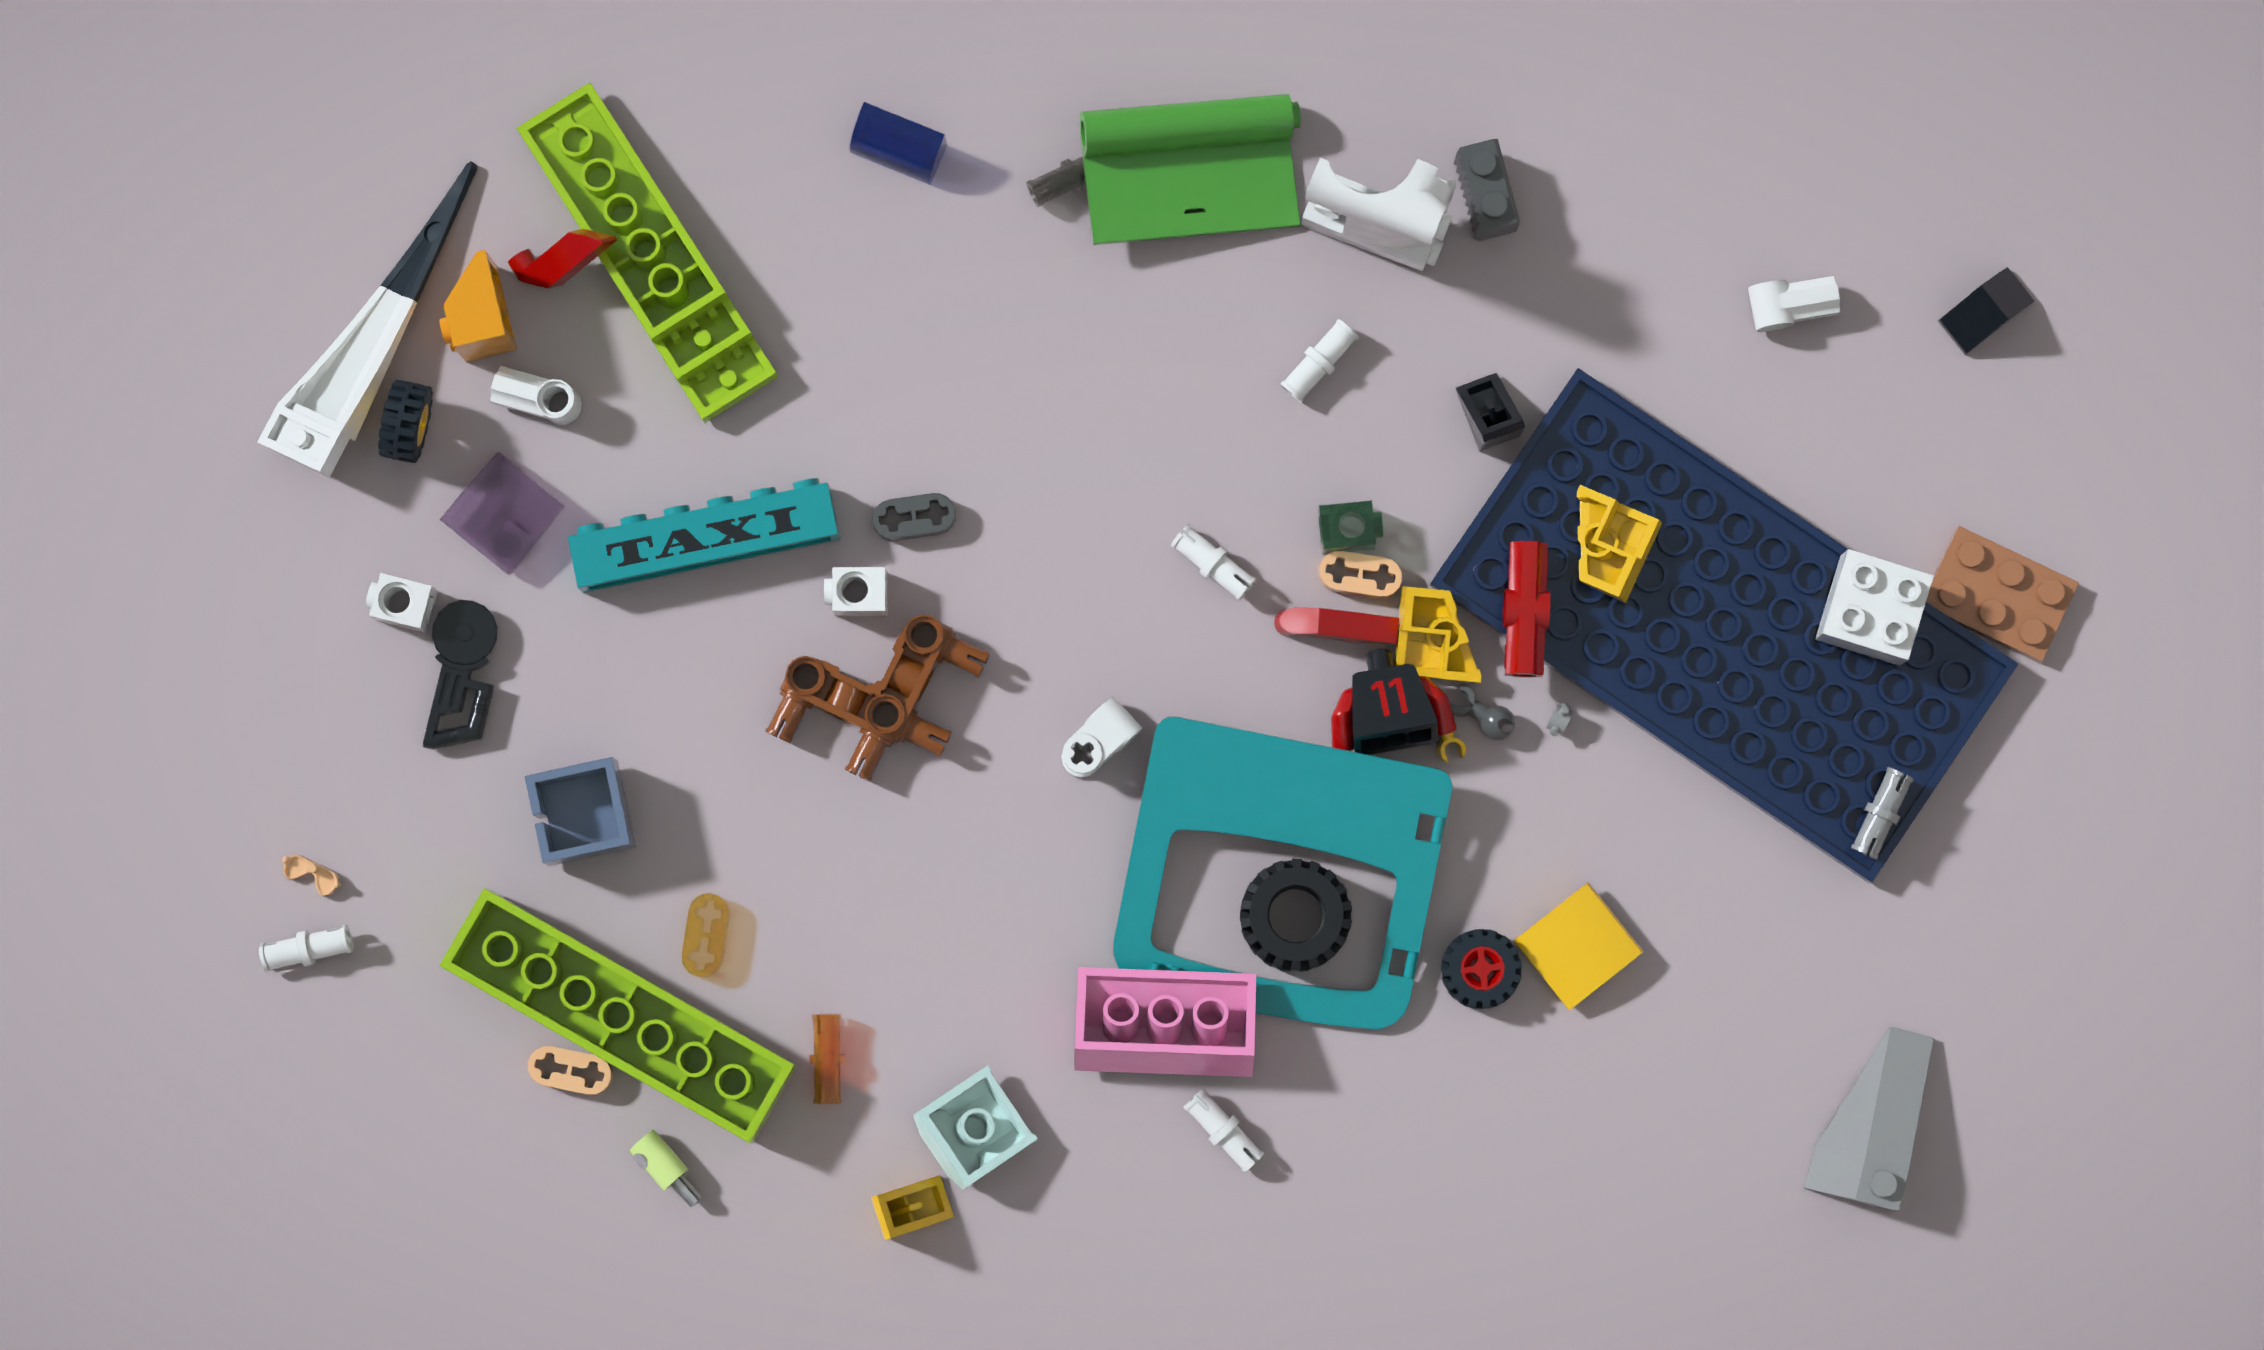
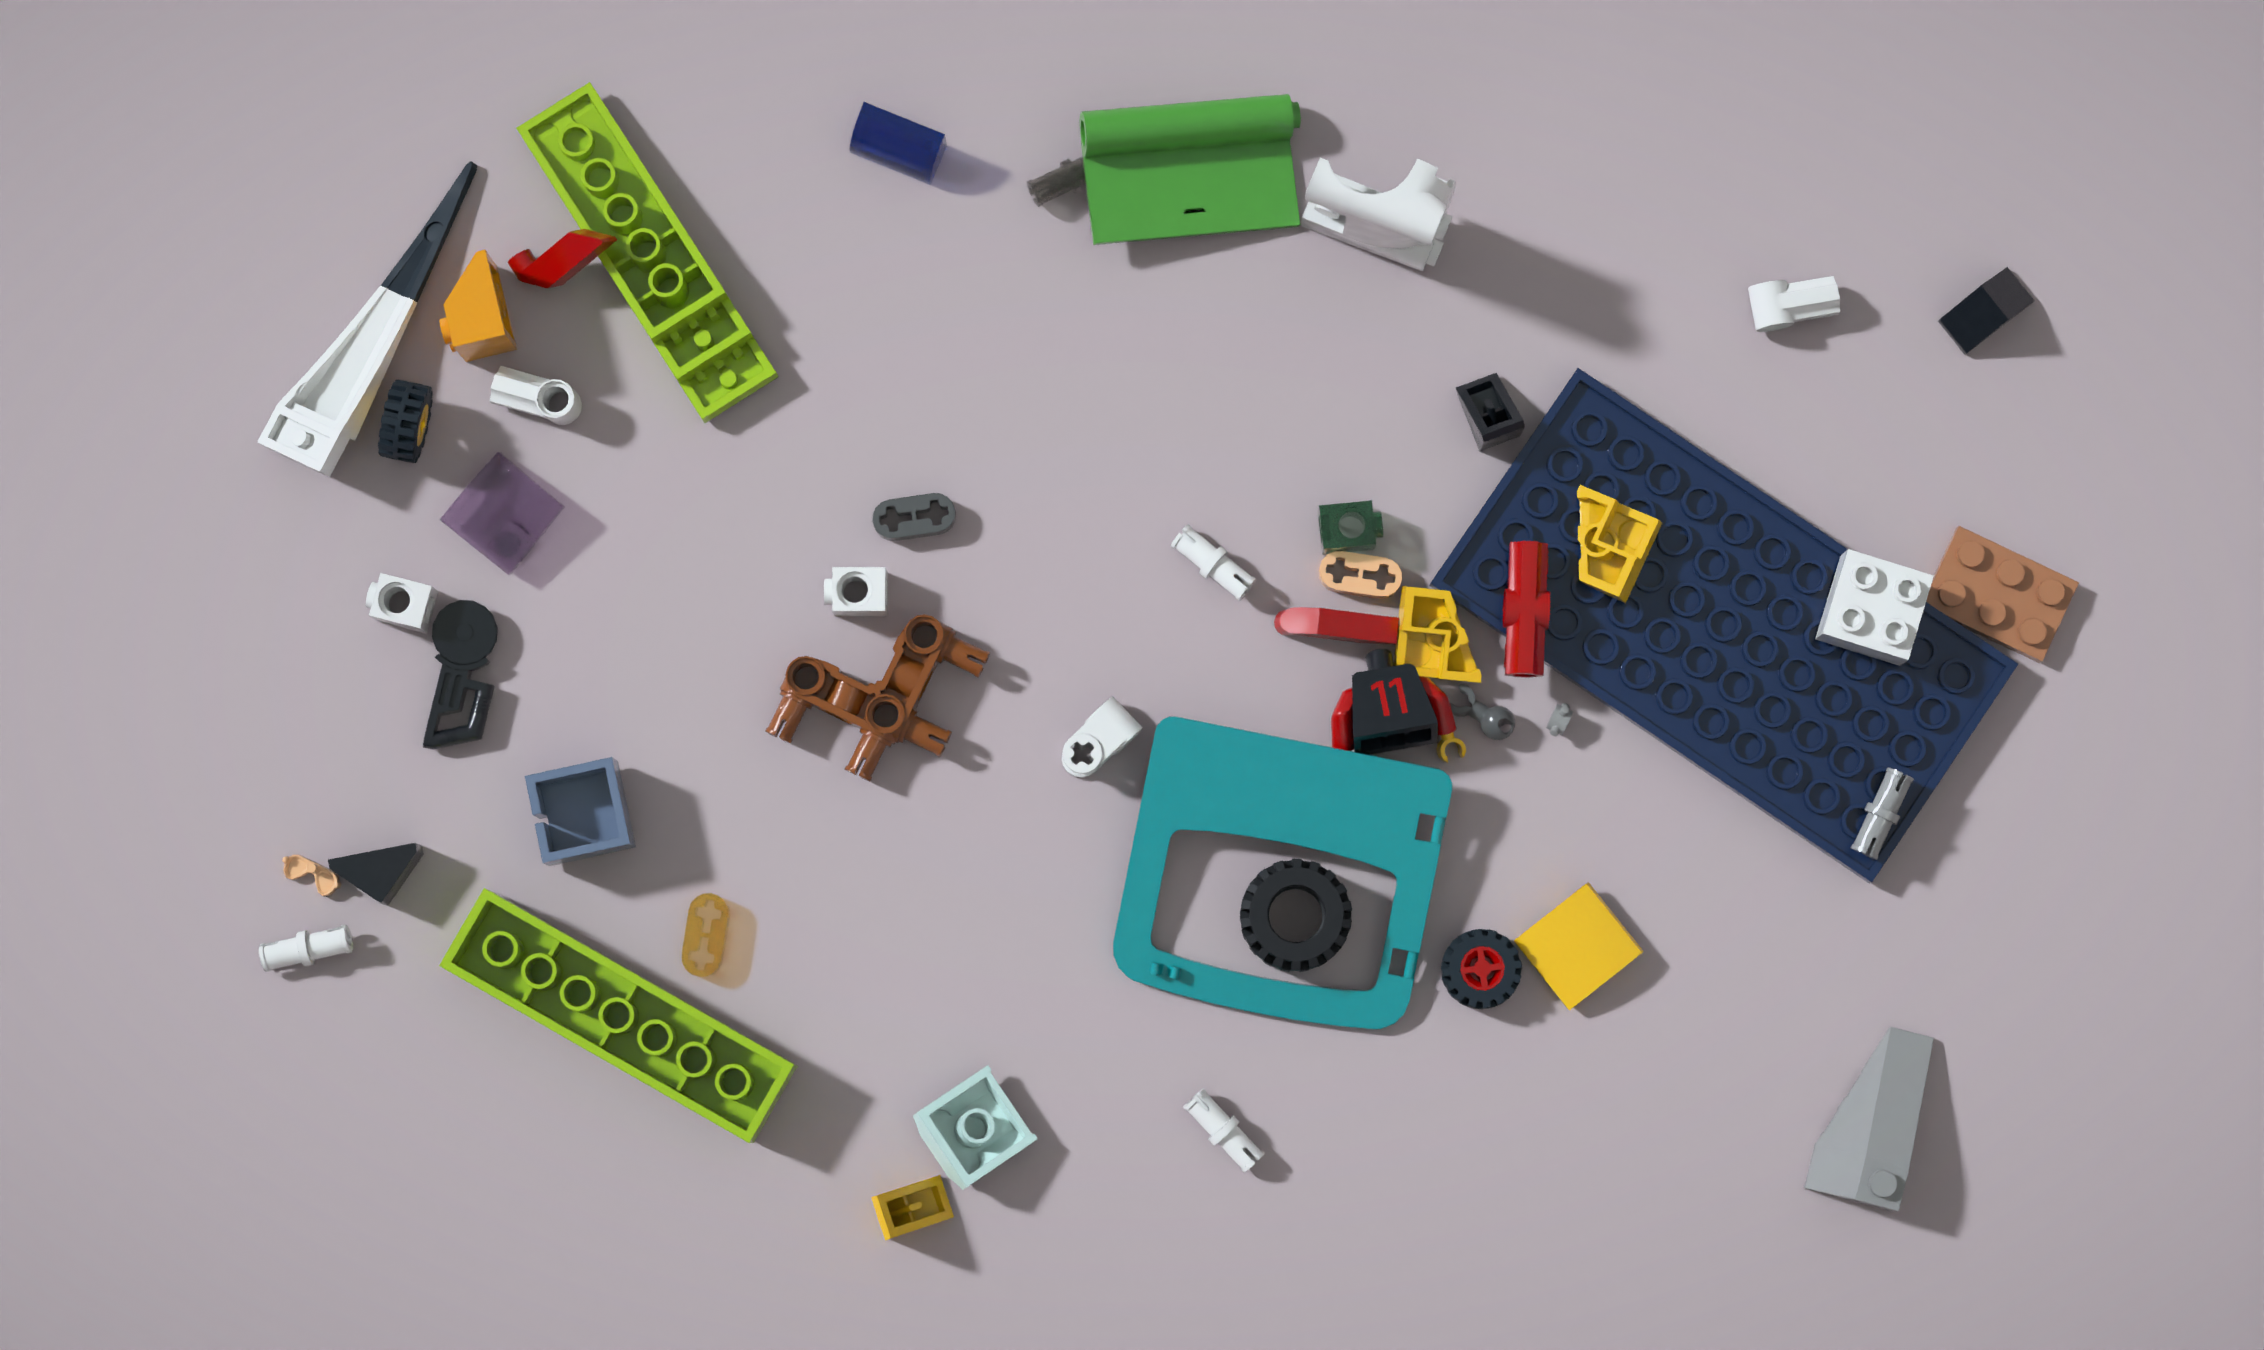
light nougat beam [528,1046,613,1095] -> none
teal brick [567,478,841,593] -> none
yellowish green piece [629,1129,702,1207] -> none
clear orange pin [809,1014,845,1104] -> none
bright pink slope [1074,967,1256,1077] -> none
white pin [1280,319,1359,403] -> none
dark grey brick [1453,139,1520,241] -> none
none -> black slope [328,843,424,906]

